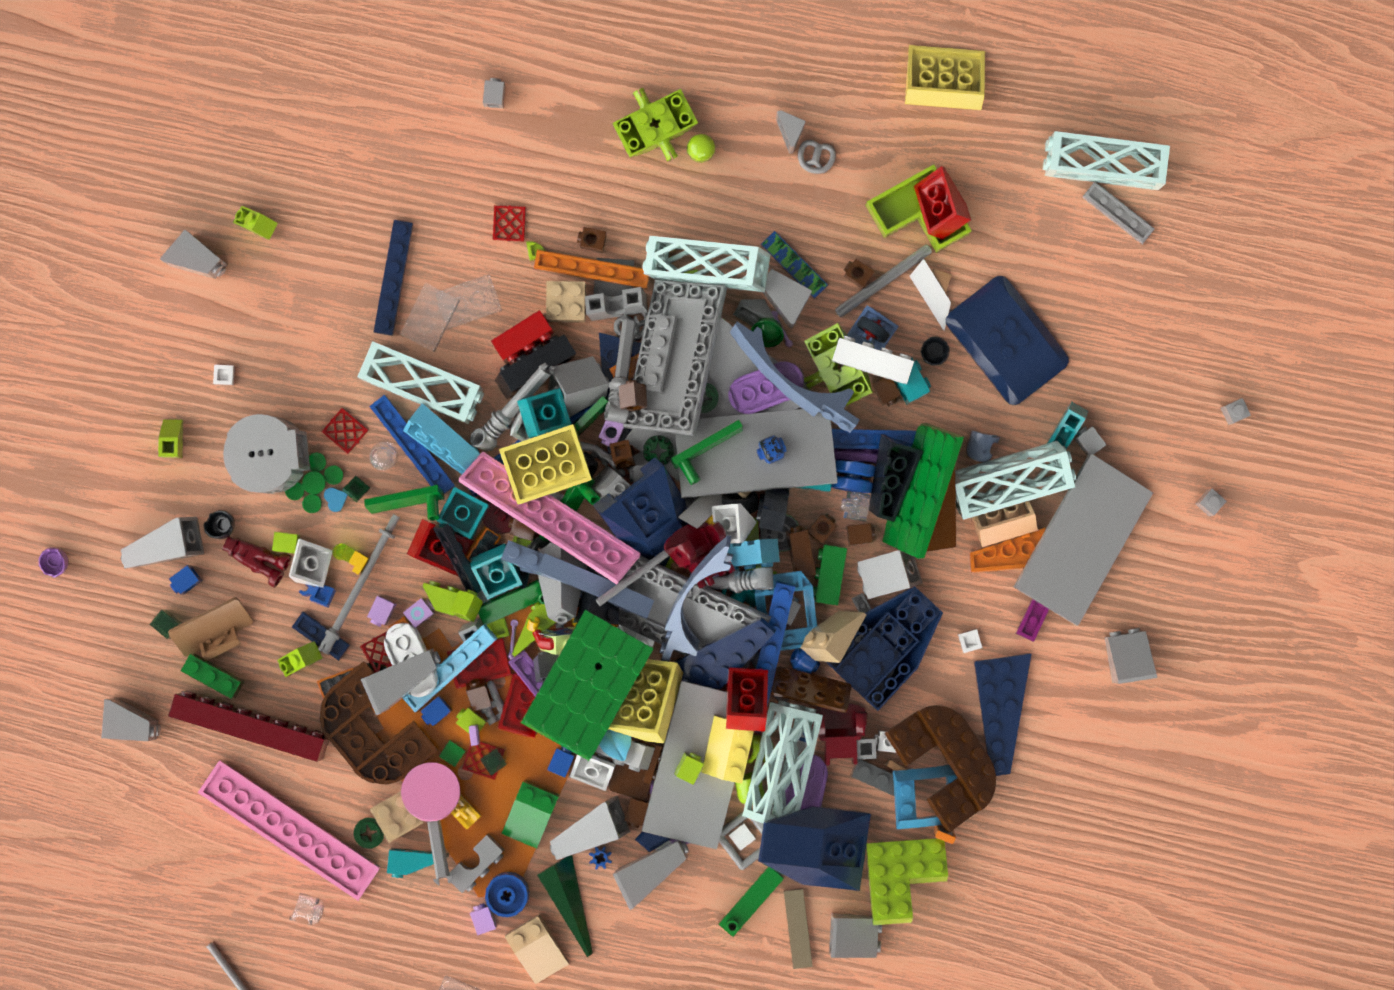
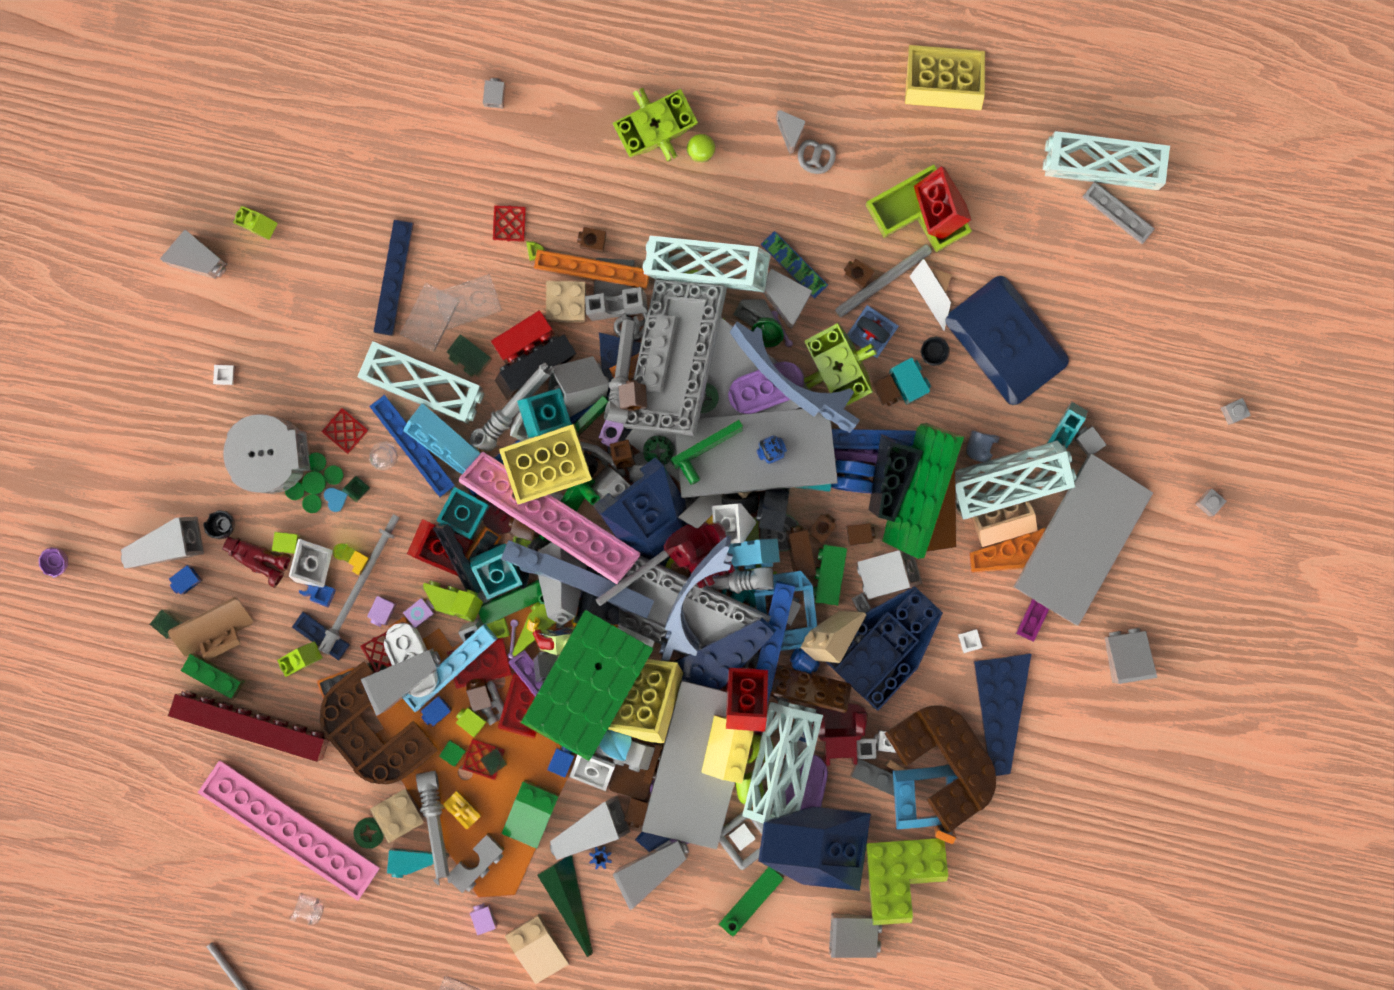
light grey slope [101,698,161,741] -> none
lime slope [158,419,183,458] -> none
green piece [364,485,444,521] -> none
bright pink tile [401,763,460,822] -> none
lavender tile [469,725,480,746] -> none
blue wheel [485,871,530,917] -> none
lime brick [674,752,704,785] -> none
dark tan tile [784,889,813,969] -> none
white brick [832,336,914,385] -> none
clear brick [841,491,870,522] -> none
none -> clear green brick [446,334,492,377]

